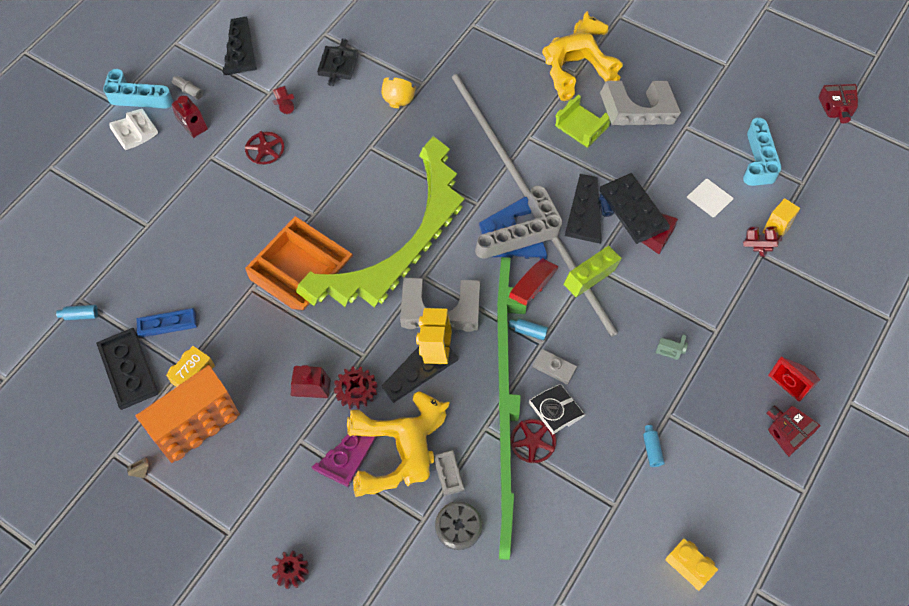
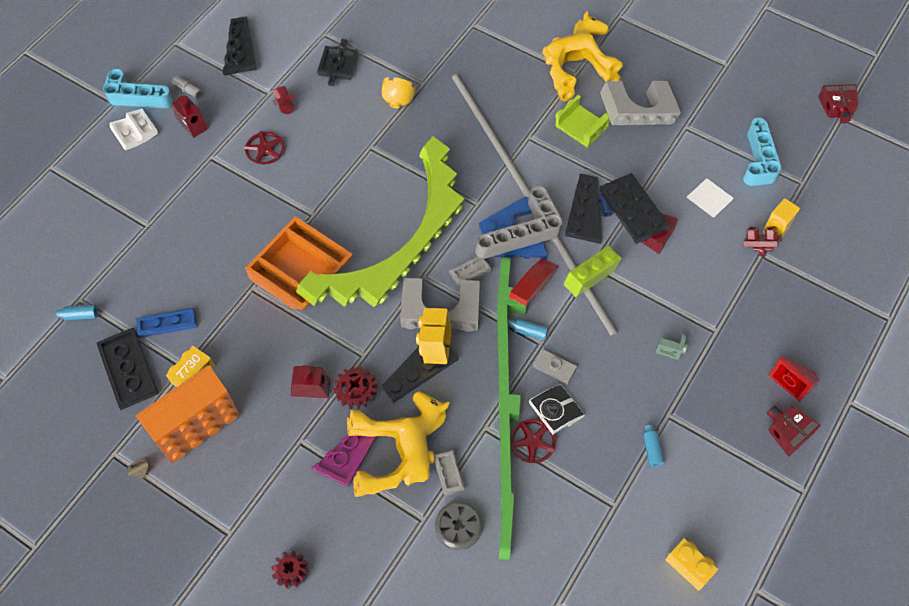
none -> light grey plate [449,256,491,288]

